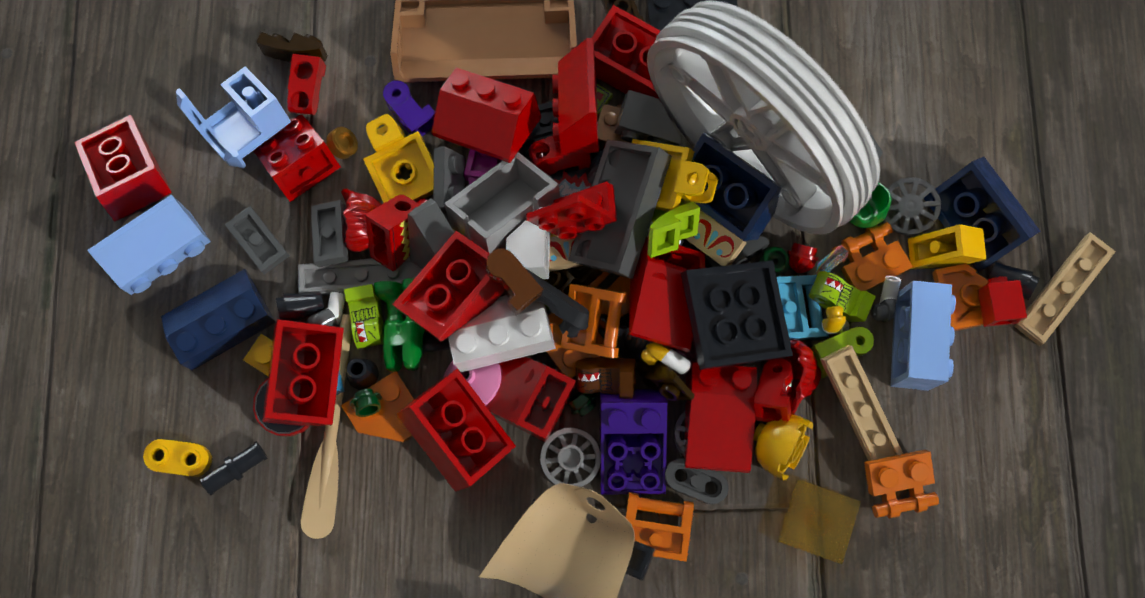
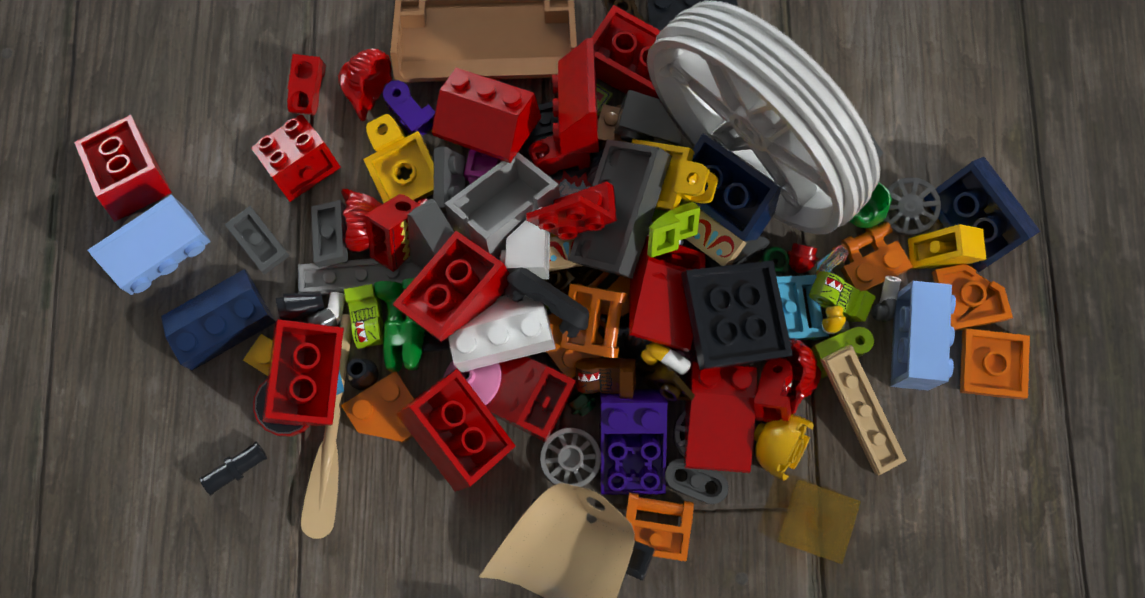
yellow plate [143,439,212,477] -> none
light blue piece [176,66,291,168] -> none
dark brown slope [256,32,328,62] -> none
pearl gold tile [326,127,358,159] -> none
dark green plate [350,389,382,417] -> none
reddish brown leg [486,249,543,316] -> none
orange plate [864,449,939,518] -> none
red brick [977,276,1027,327] -> none
black cone [988,262,1040,300] -> none
tan tile [1014,232,1116,346] -> none
none -> red hair [338,49,392,121]
none -> orange plate [960,328,1030,400]

